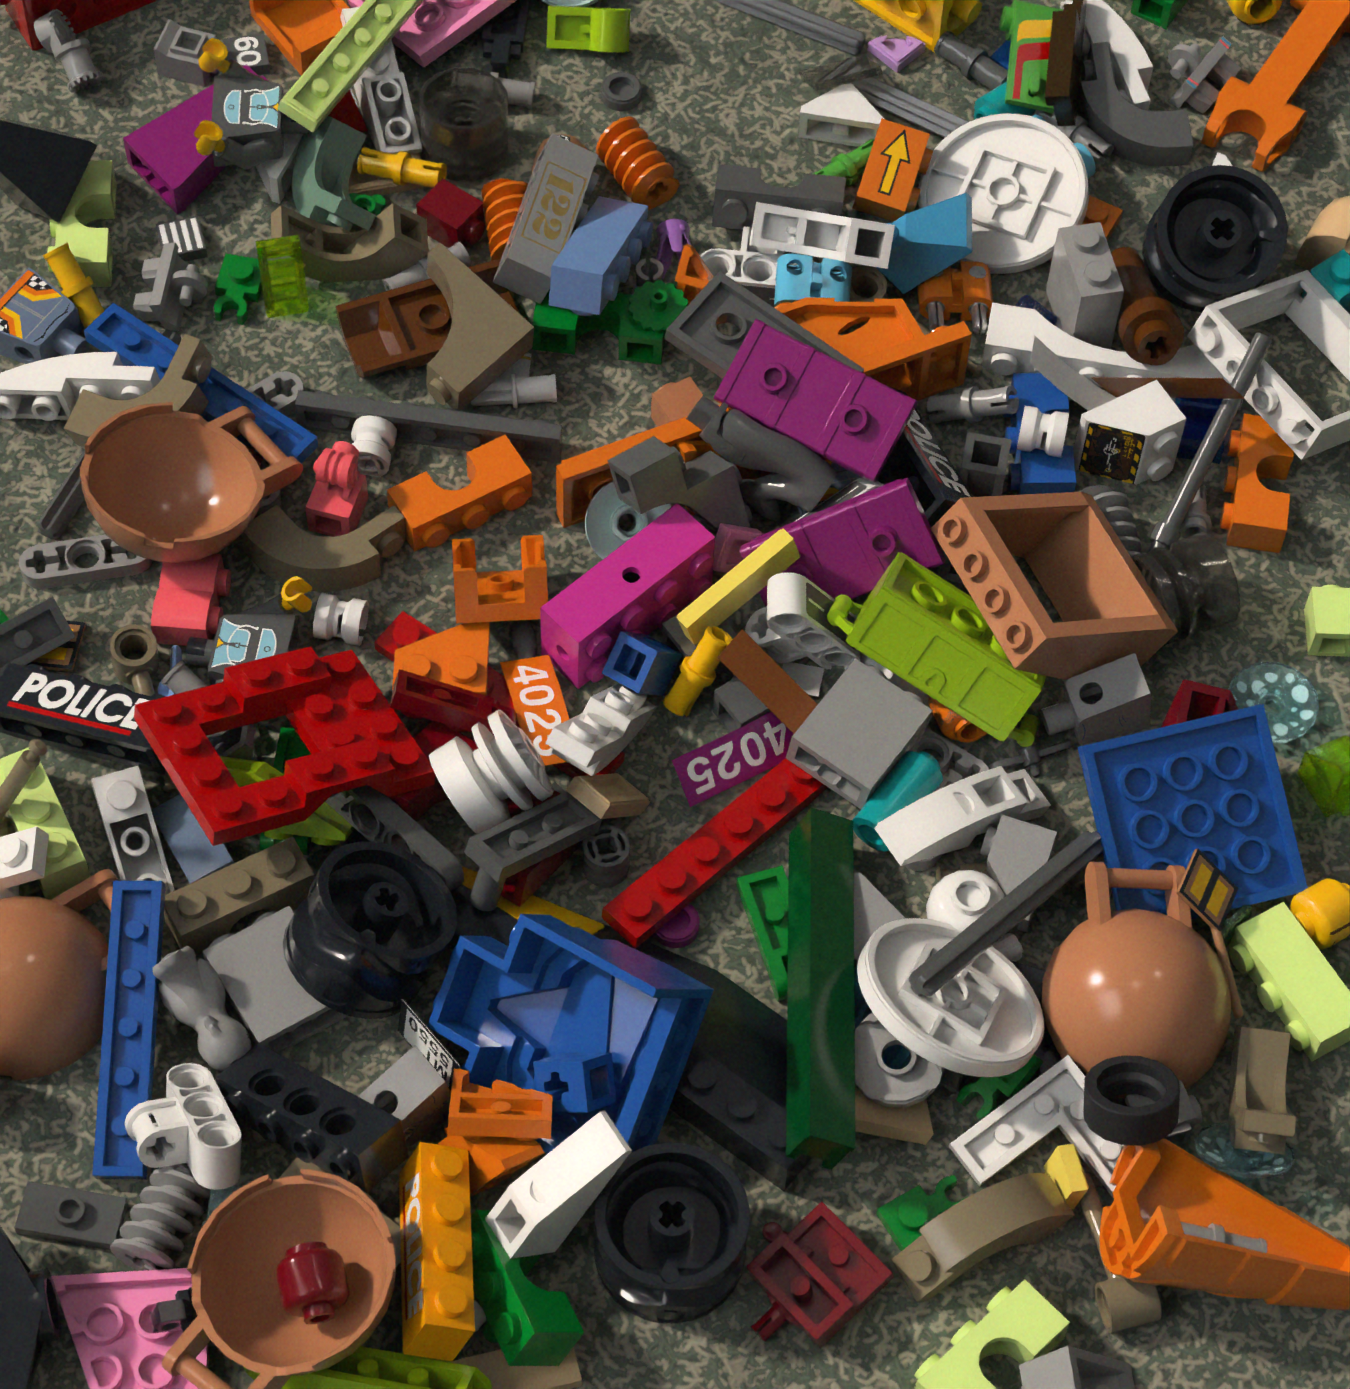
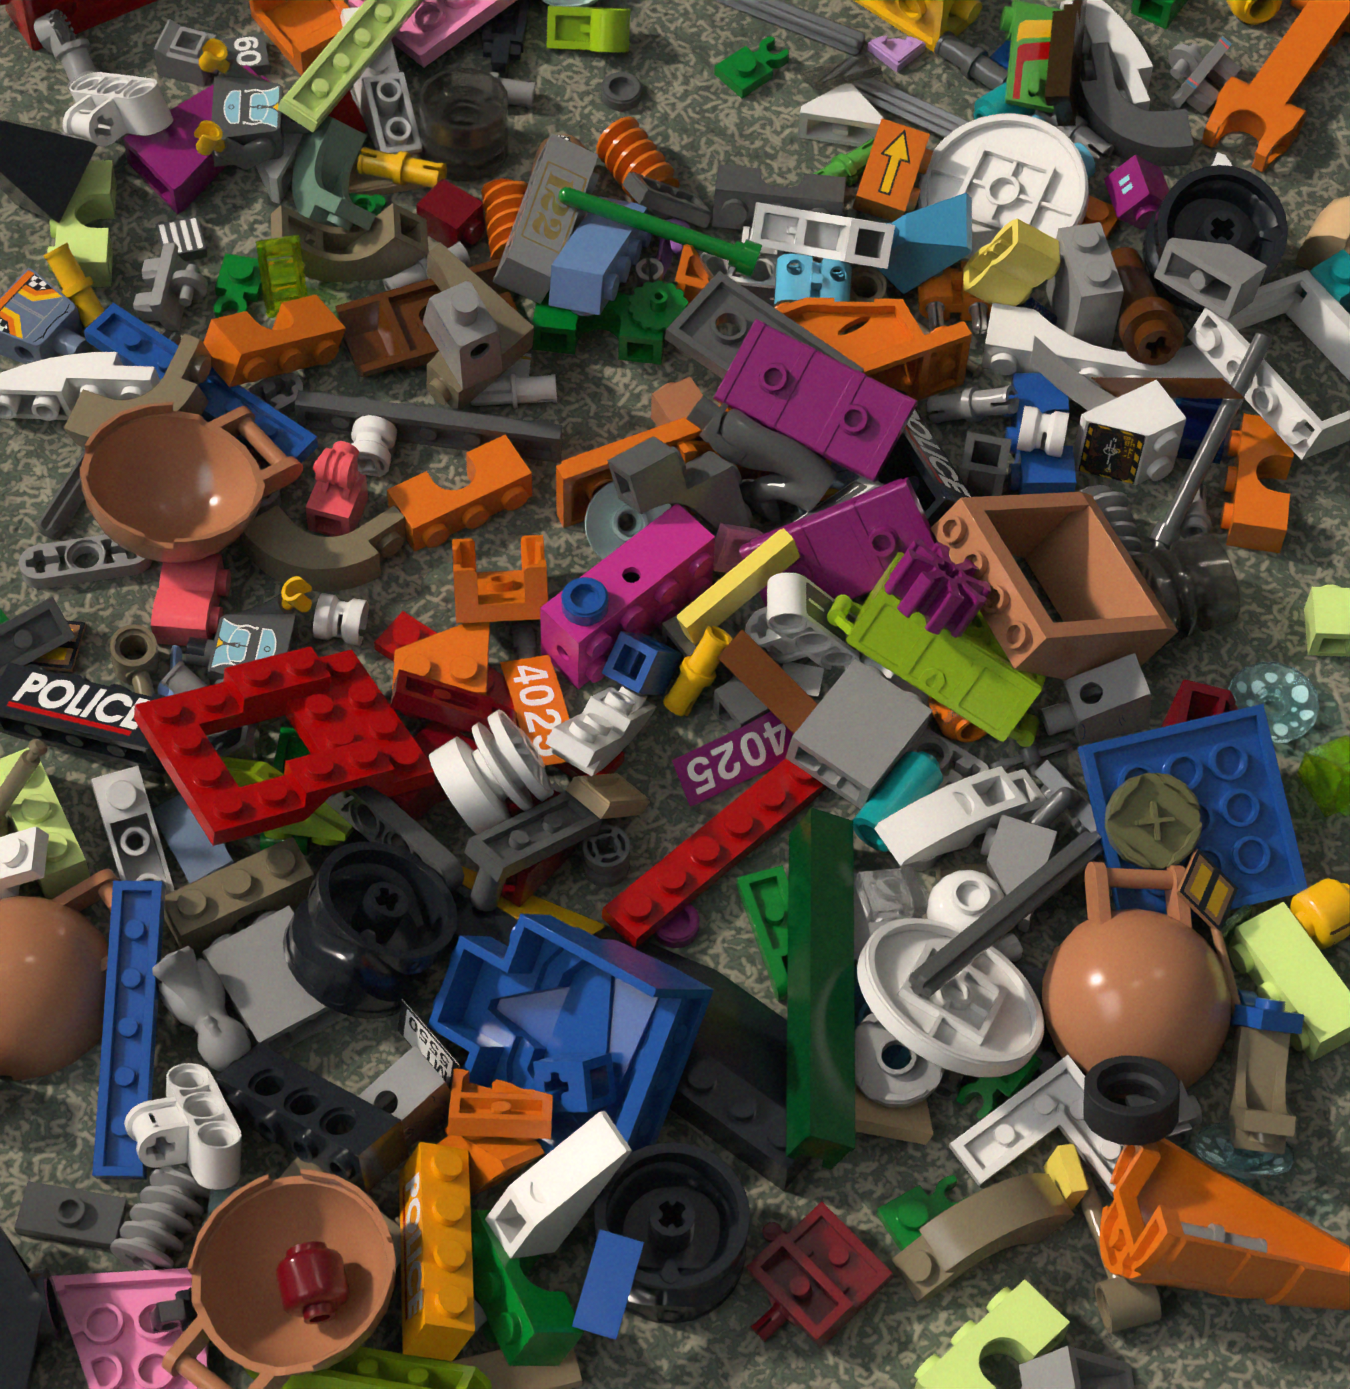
none -> white beam [63,72,173,147]
none -> orange arch [203,295,346,387]
none -> light grey torso [423,281,502,390]
none -> green piece [558,187,762,278]
none -> blue tile [561,577,608,626]
none -> blue sticker [572,1230,644,1340]
none -> dark grey plate [622,172,713,228]
none -> green plate [714,36,790,99]
none -> clear bracket [854,867,928,923]
none -> magenta gear [884,539,991,638]
none -> light yellow brick [963,218,1061,306]
none -> dark grey plate [1026,760,1097,834]
none -> magenta brick [1104,154,1169,230]
none -> olive tile [1104,773,1202,869]
none -> light grey slope [1154,238,1267,320]
none -> blue plate [1230,989,1304,1034]

